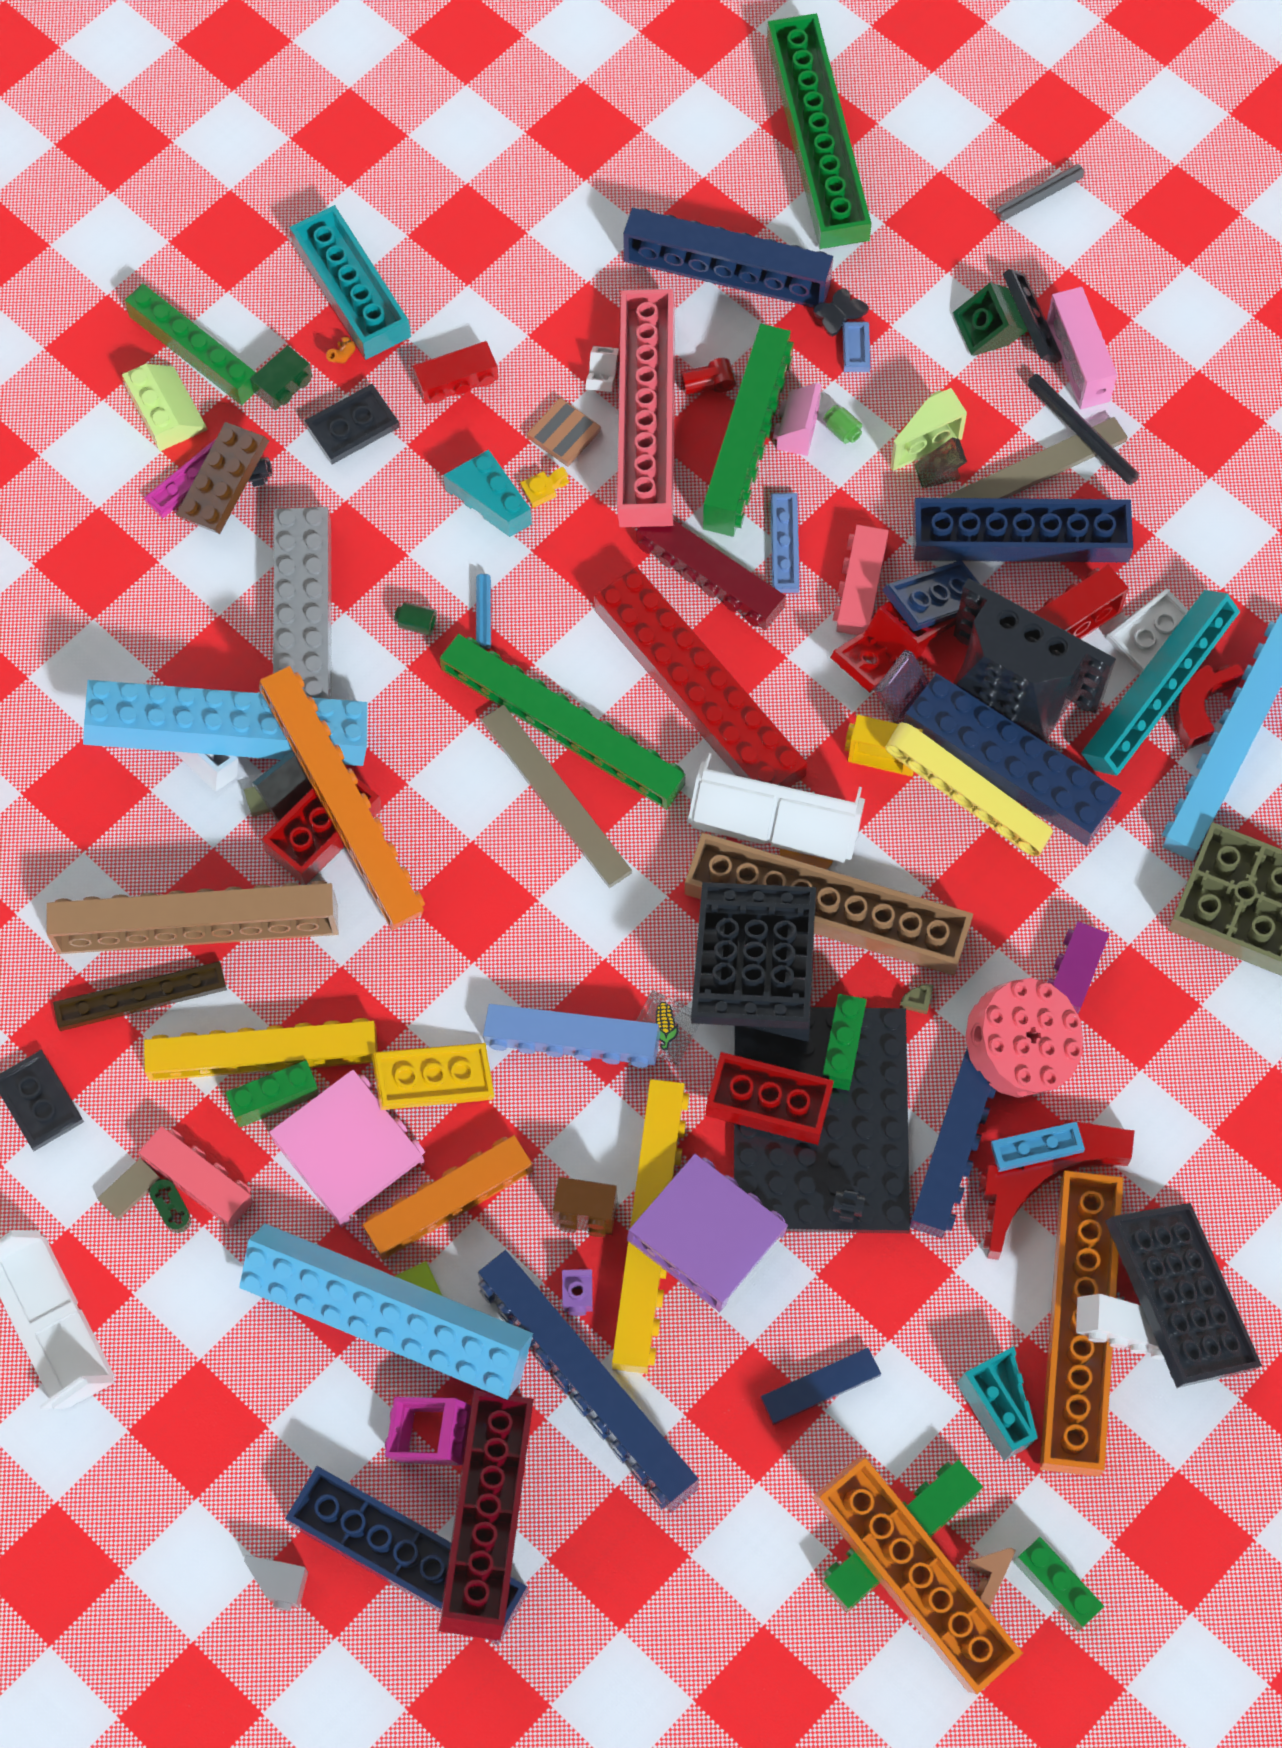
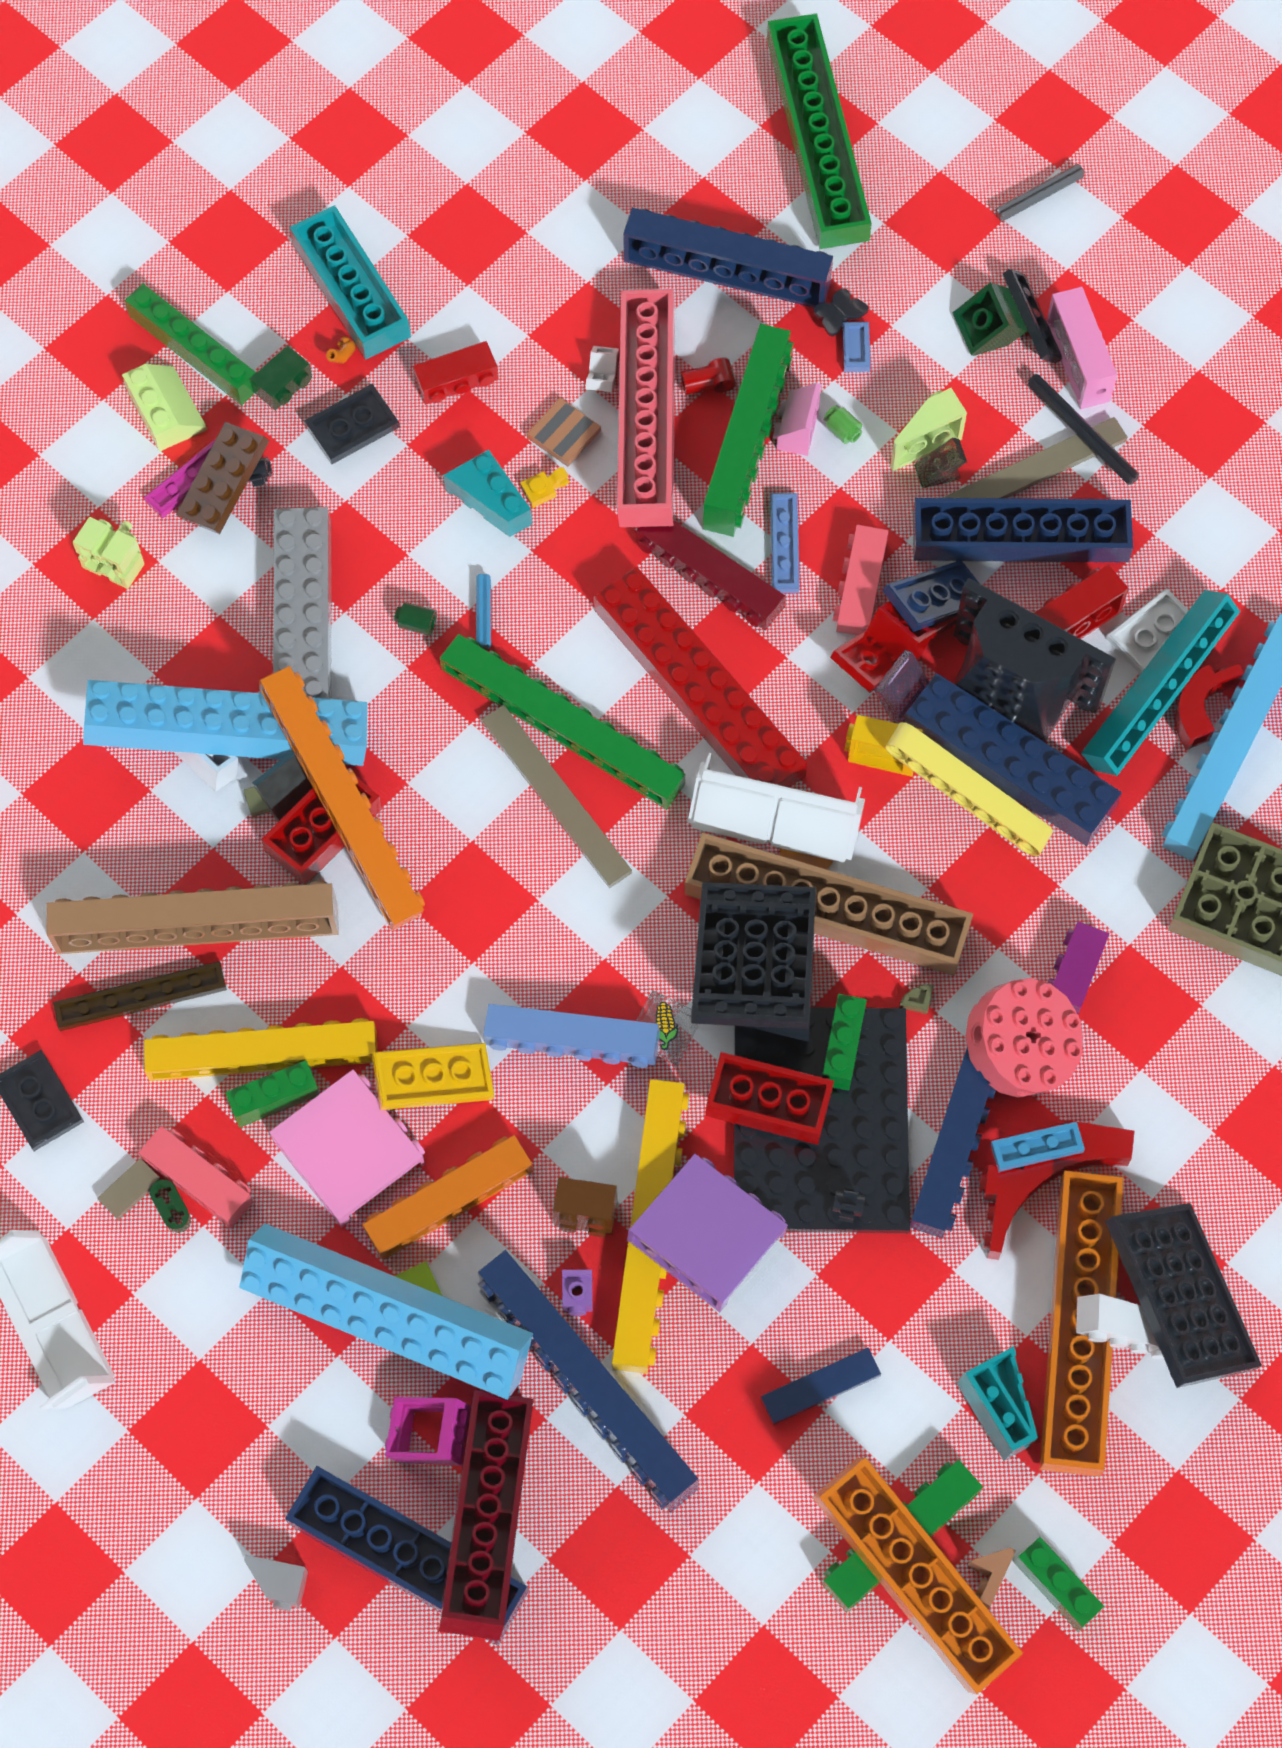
none -> yellowish green brick [73,517,145,589]

